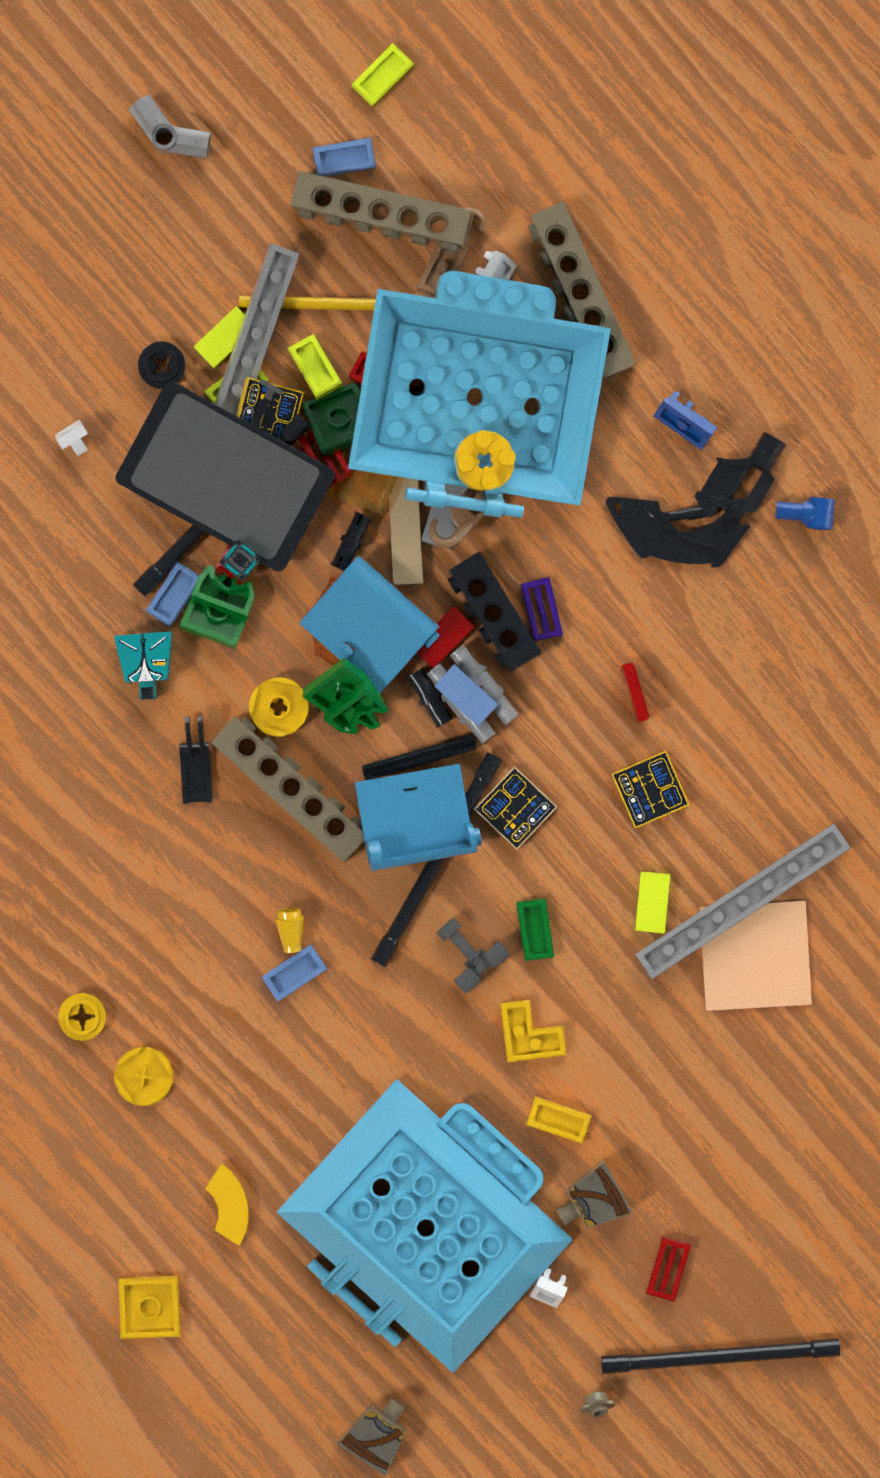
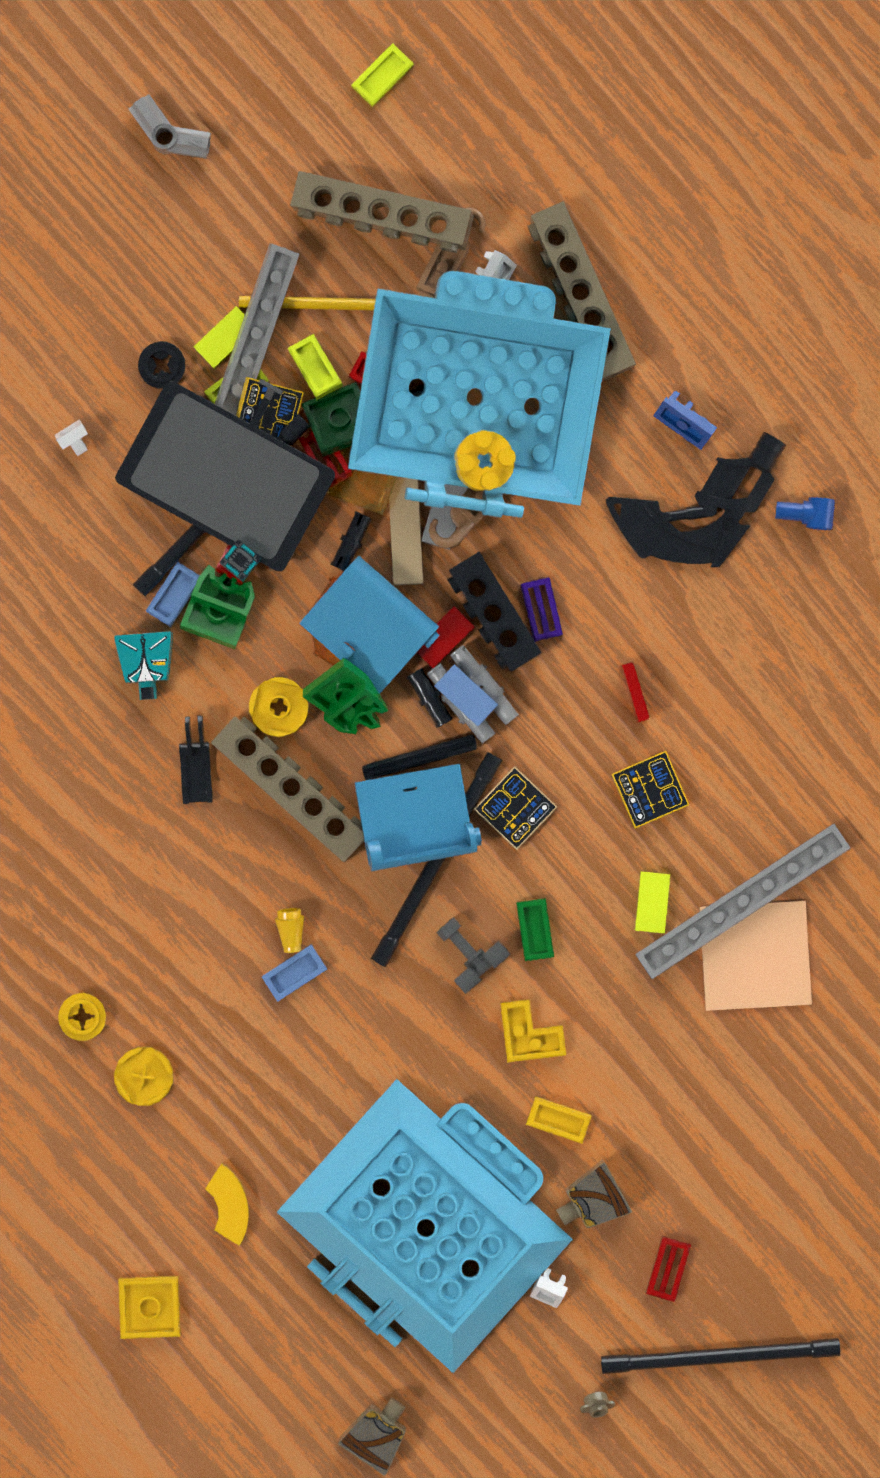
medium blue tile [313,138,376,177] -> none

